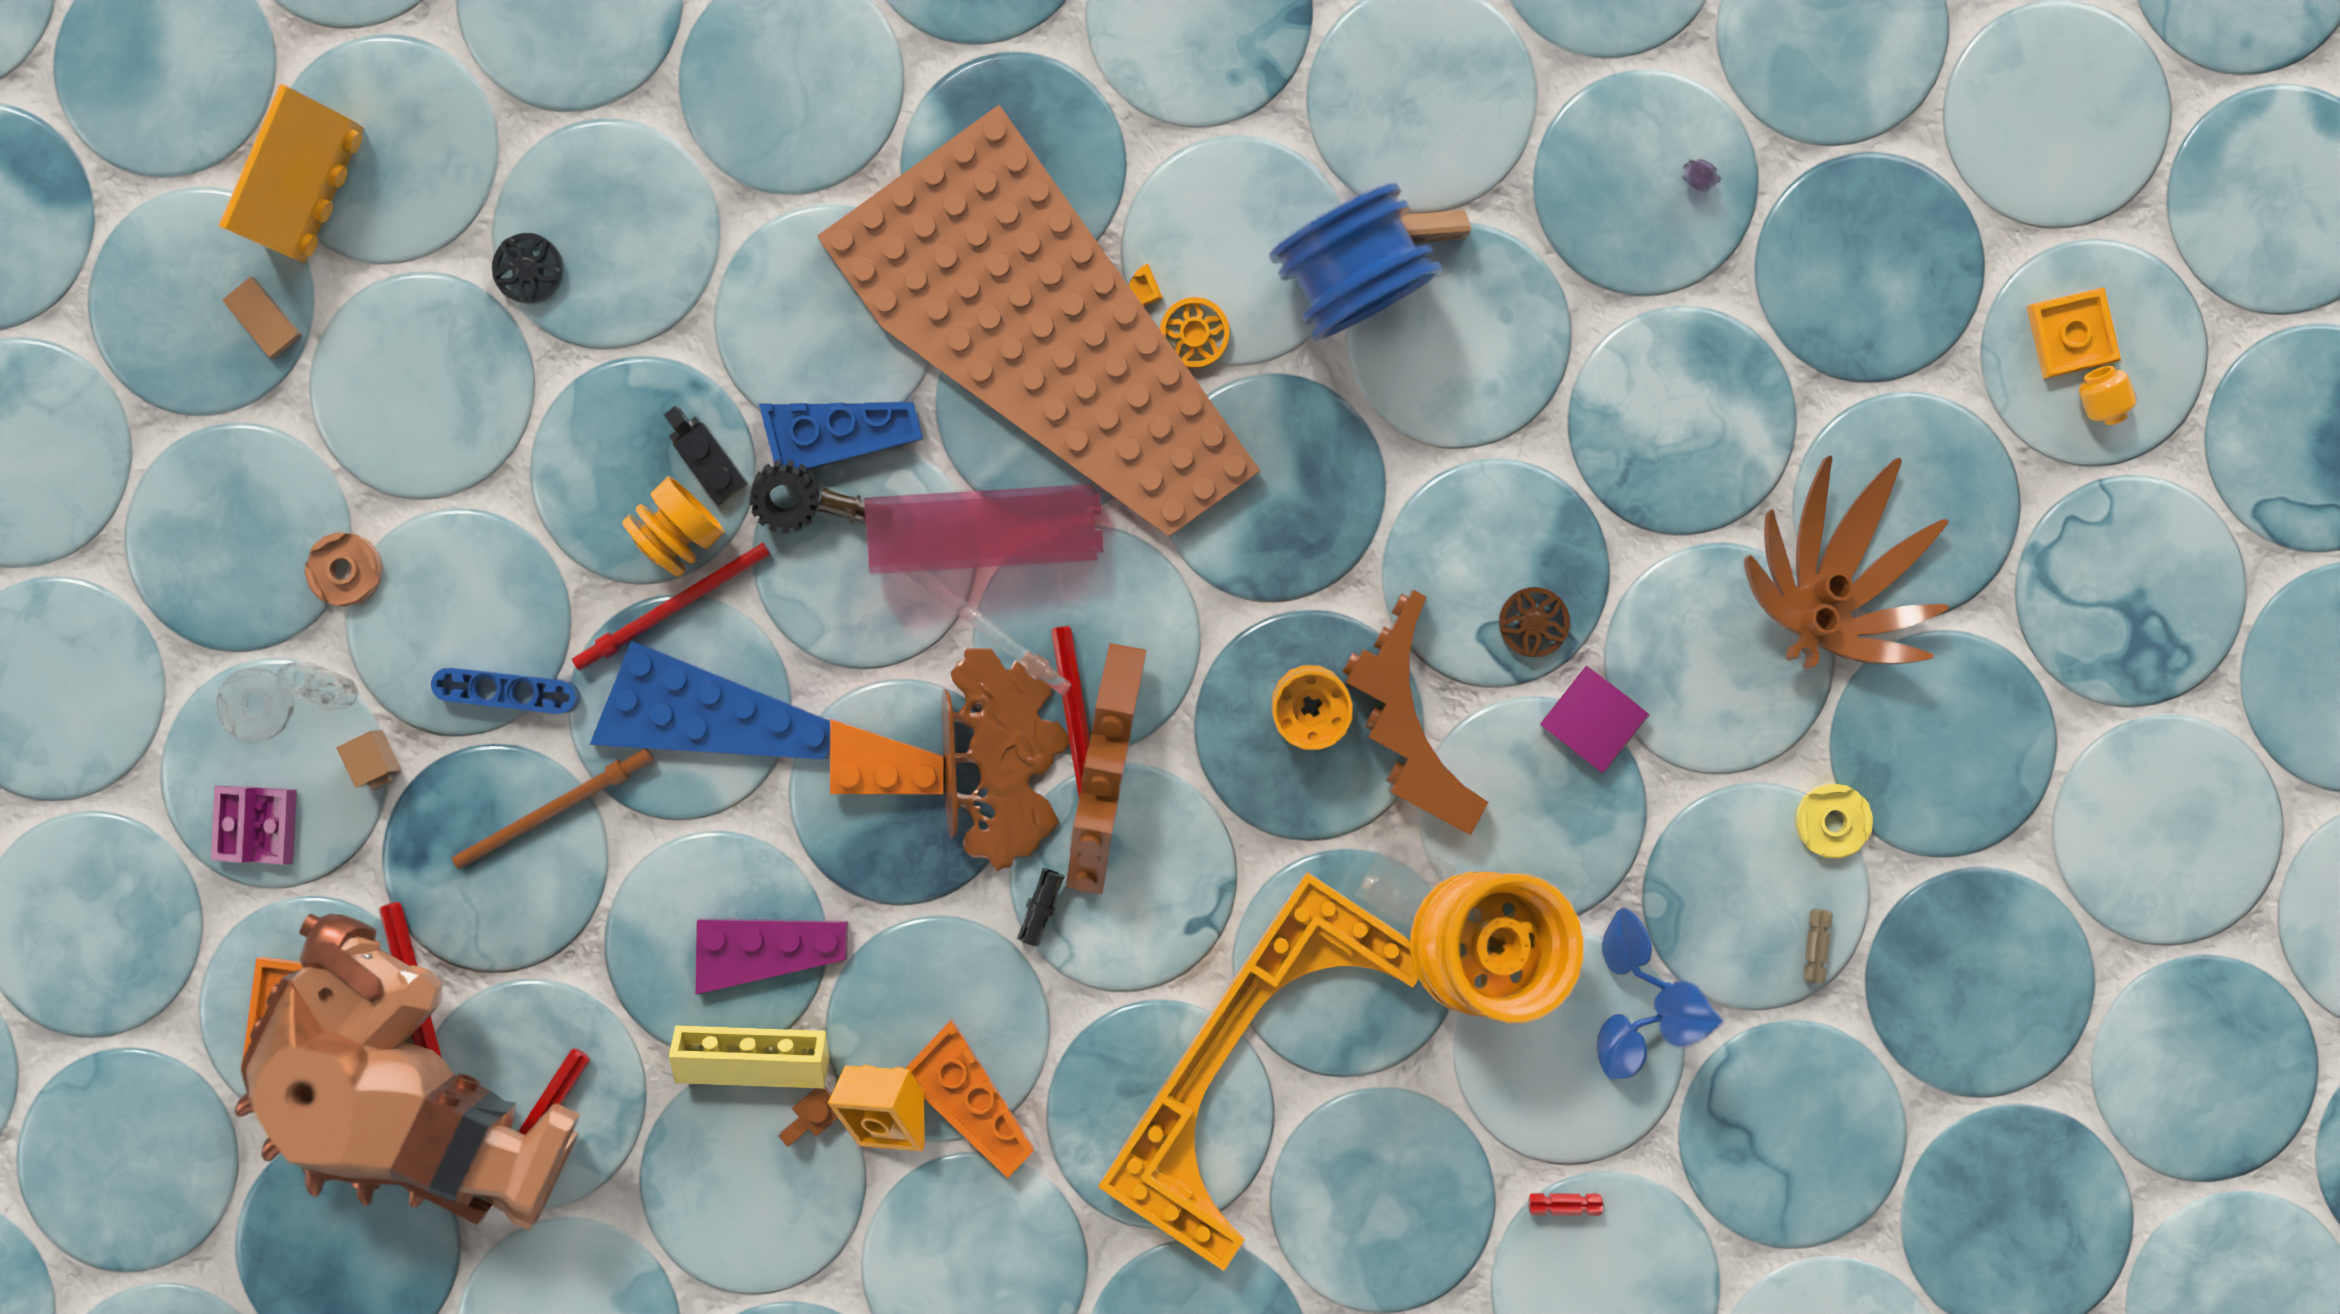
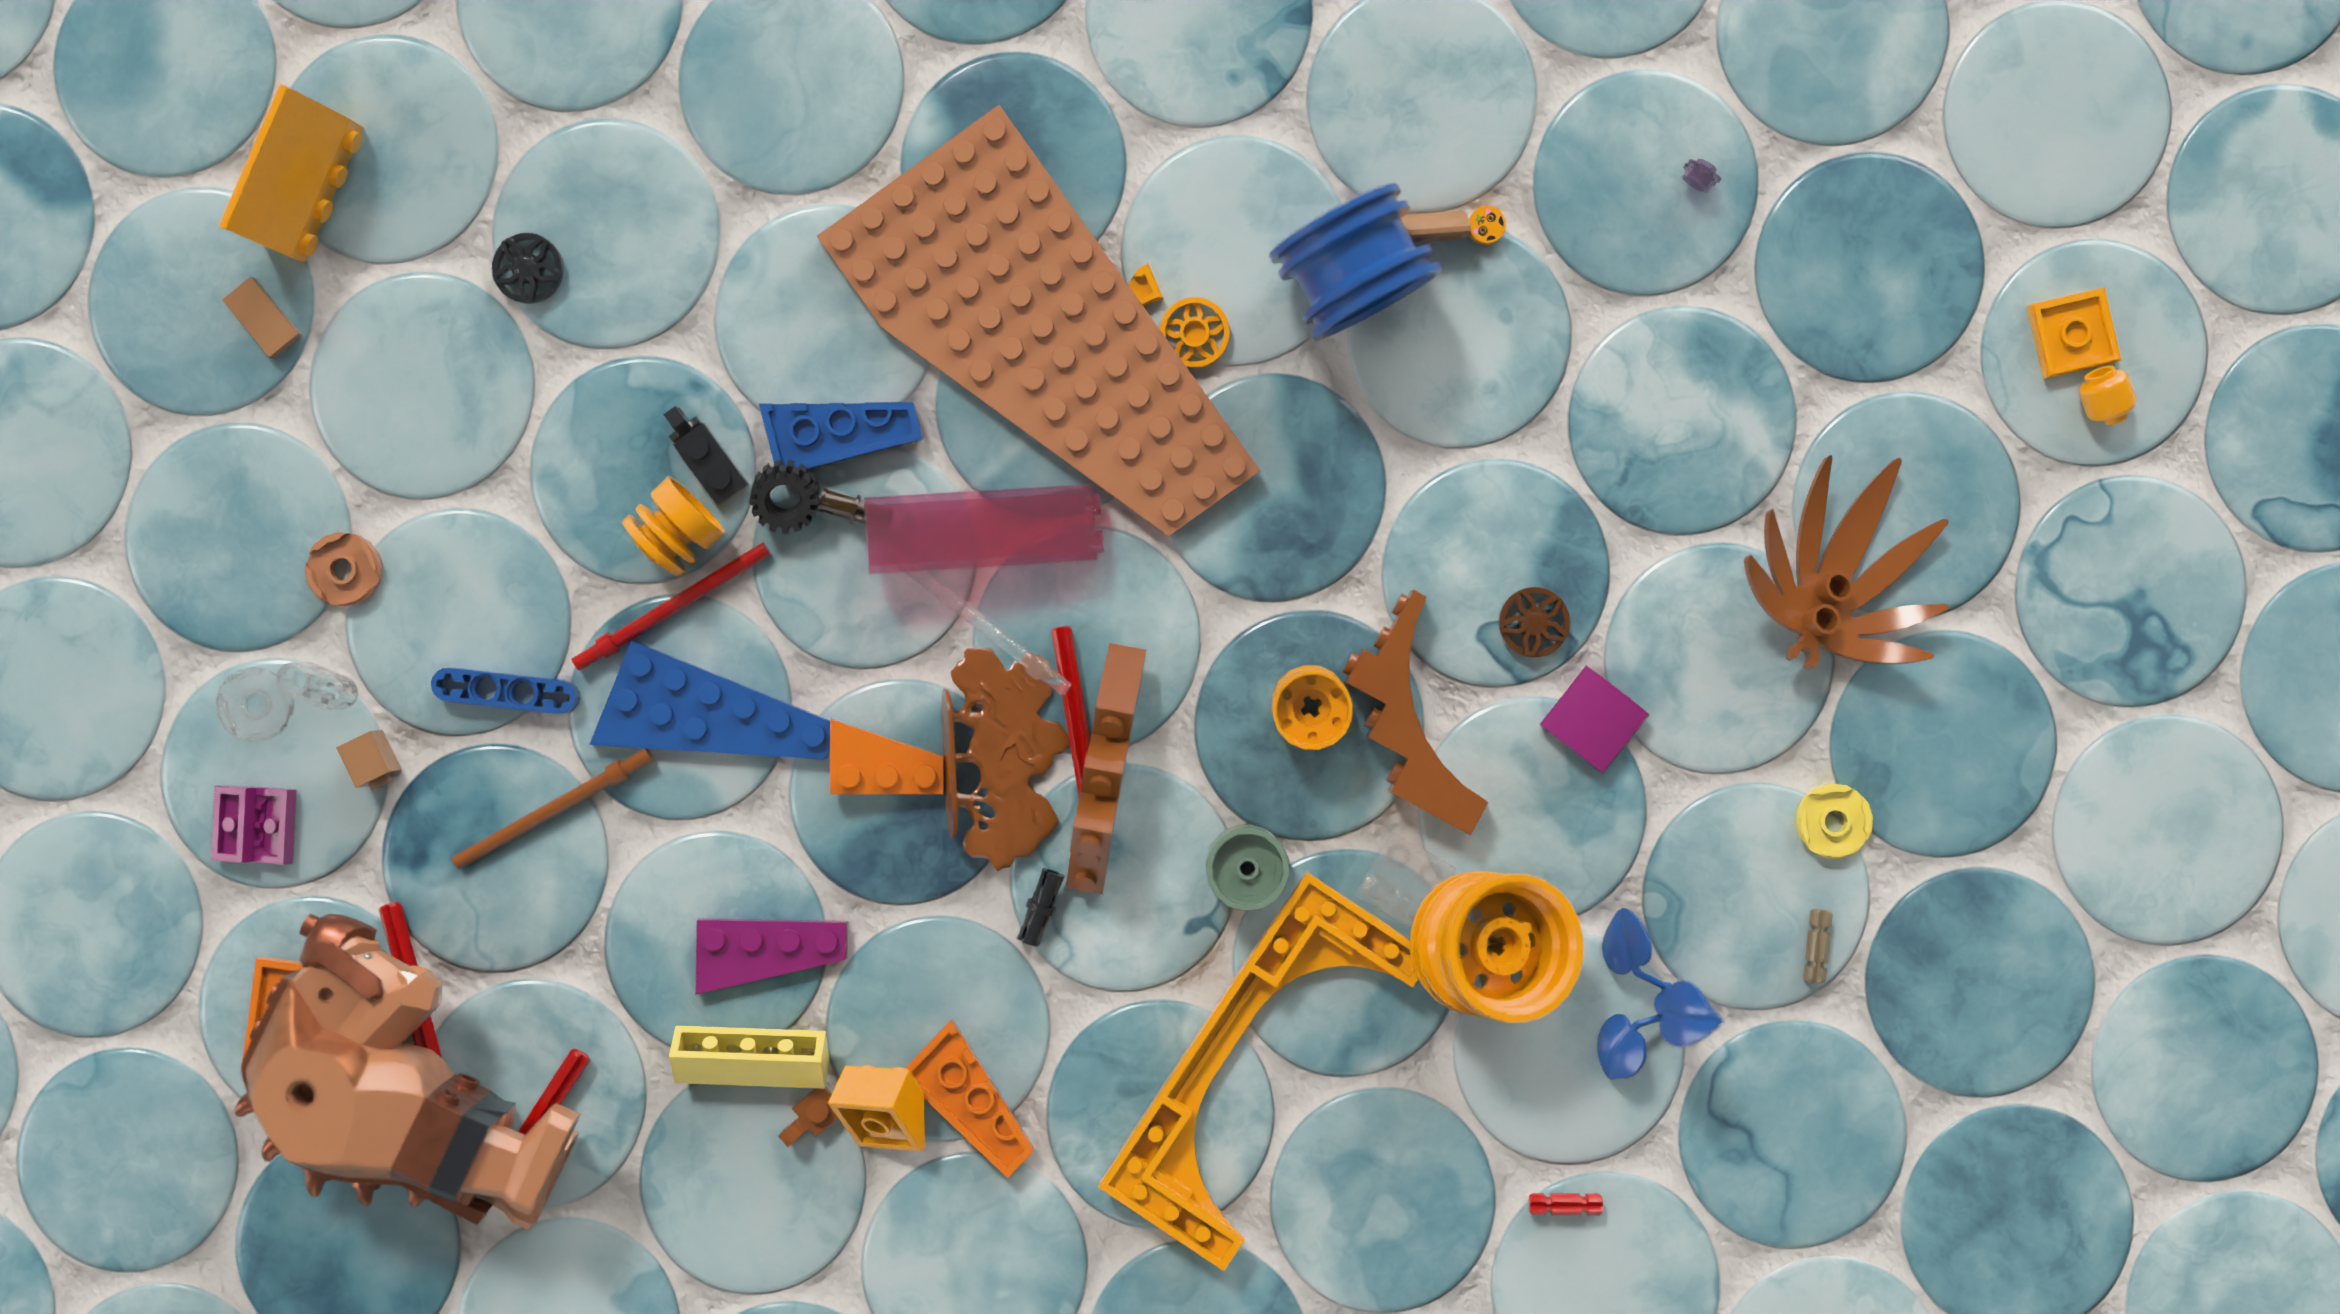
none -> sand green wheel [1206,824,1290,911]
none -> light orange tile [1469,206,1506,245]

